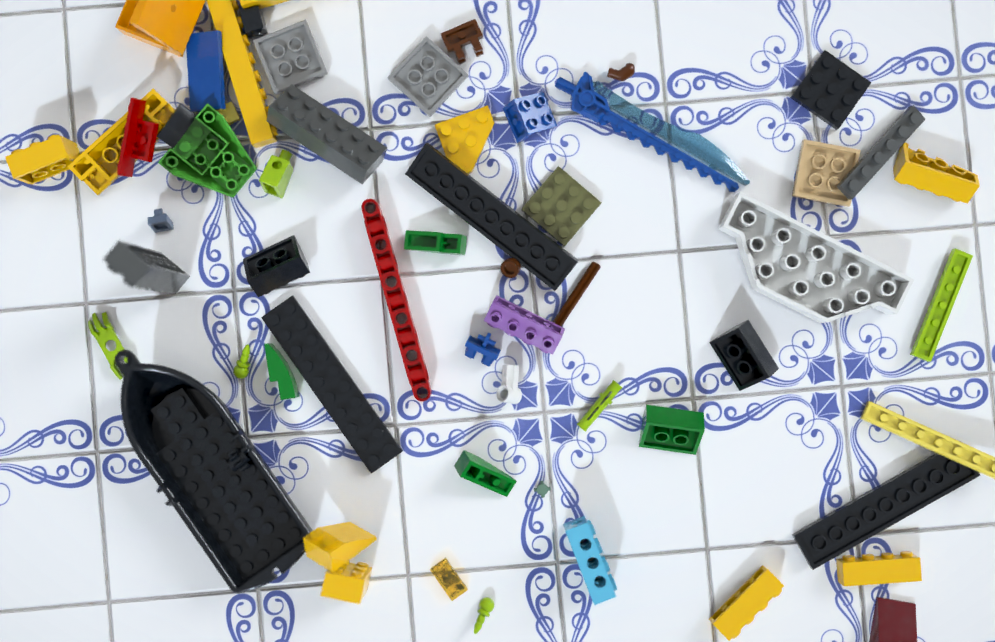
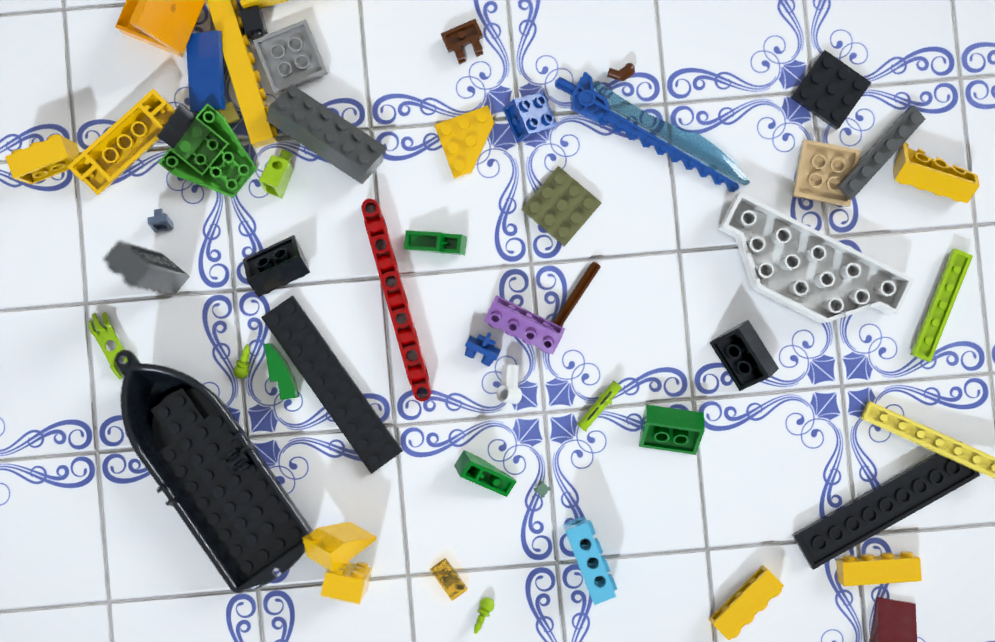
red bracket [117,97,159,177] -> none
light grey plate [388,36,469,118] -> none
black plate [405,143,579,291] -> none
reddish brown tile [501,258,521,278] -> none

